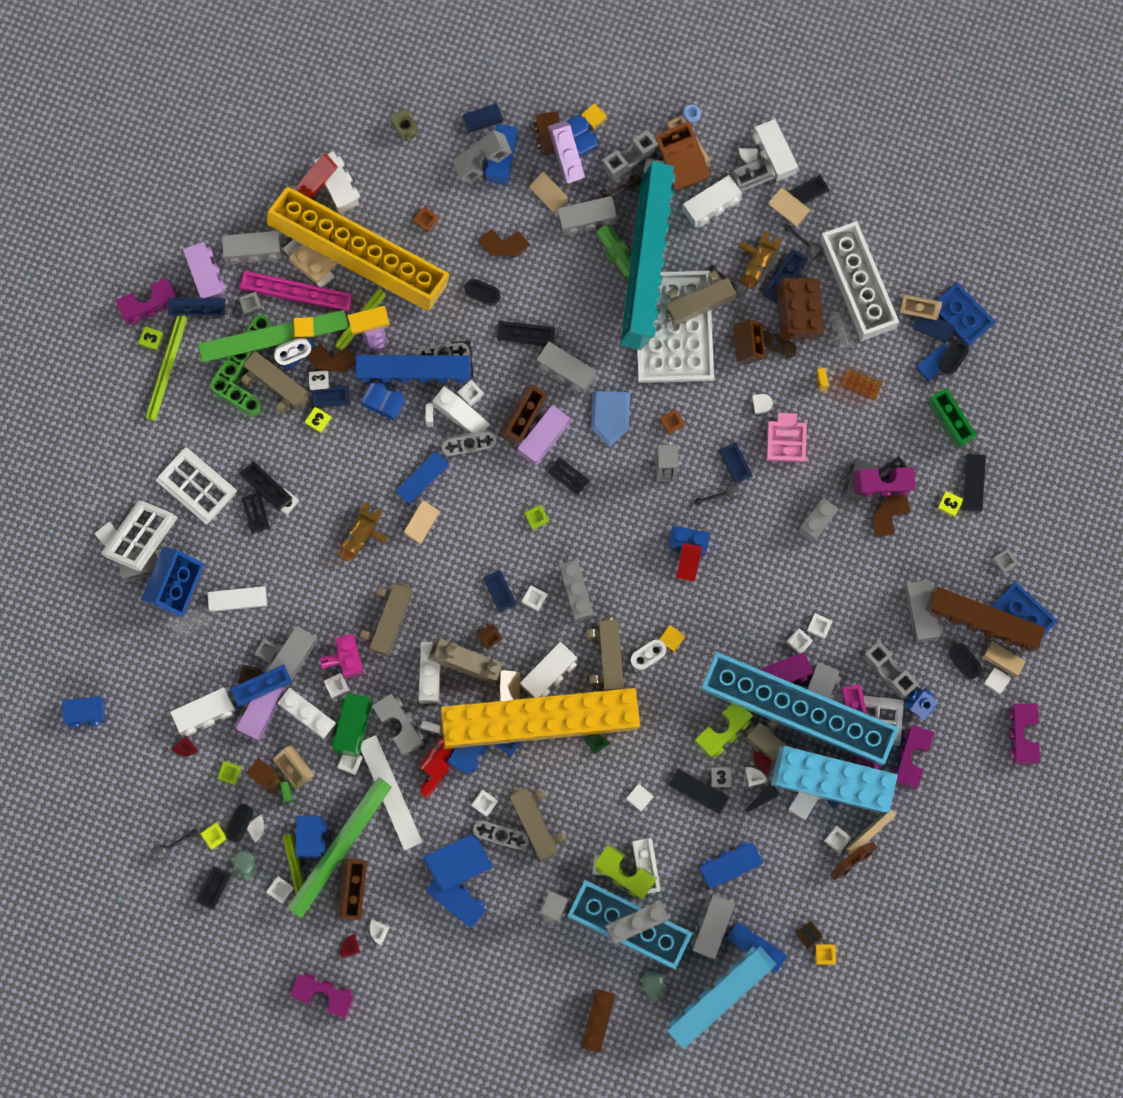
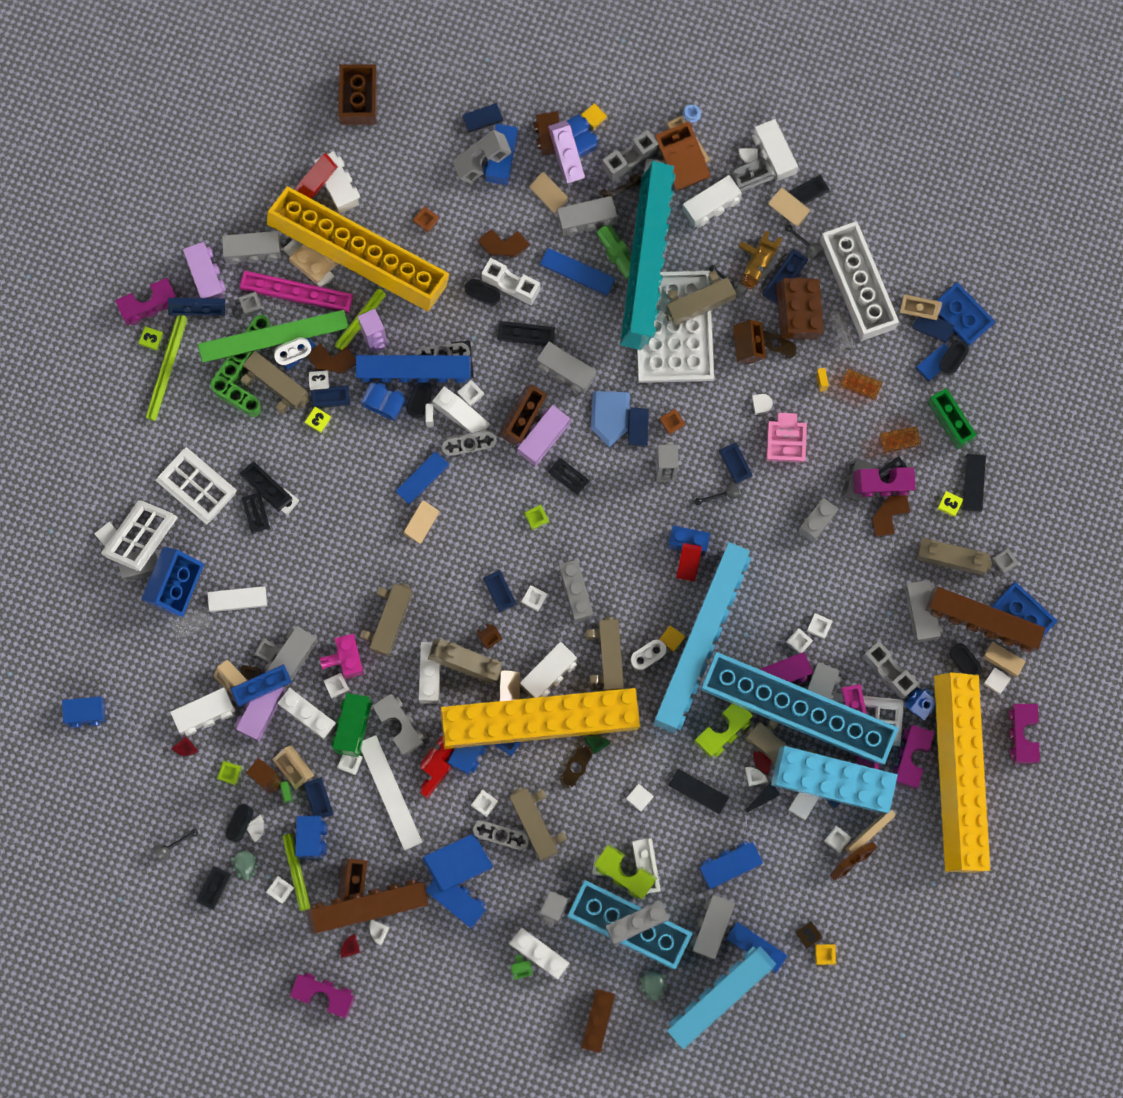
neon yellow tile [200,822,227,850] -> none
bright green tile [287,777,392,918] -> none
yellow tile [293,317,314,338] -> none
pearl gold piece [338,502,388,562] -> none
yellow tile [348,306,390,335] -> none
olive brick [390,109,418,142] -> none
white tile [421,721,443,736] -> none
light grey tile [711,767,731,788] -> none
none -> tan slope [213,660,247,699]
none -> dark blue tile [303,777,334,818]
none -> reddish brown brick [306,879,429,934]
none -> reddish brown brick [338,64,378,125]
none -> black tile [406,383,432,419]
none -> white arch [481,258,540,306]
none -> white brick [510,928,570,980]
none -> bright green tile [510,954,533,980]
none -> blue tile [540,248,616,296]
none -> dark brown piece [560,745,593,788]
none -> dark blue tile [628,407,649,447]
none -> medium azure brick [654,542,751,734]
none -> clear orange plate [879,426,921,453]
none -> dark tan brick [916,538,992,576]
none -> yellow brick [934,672,990,873]

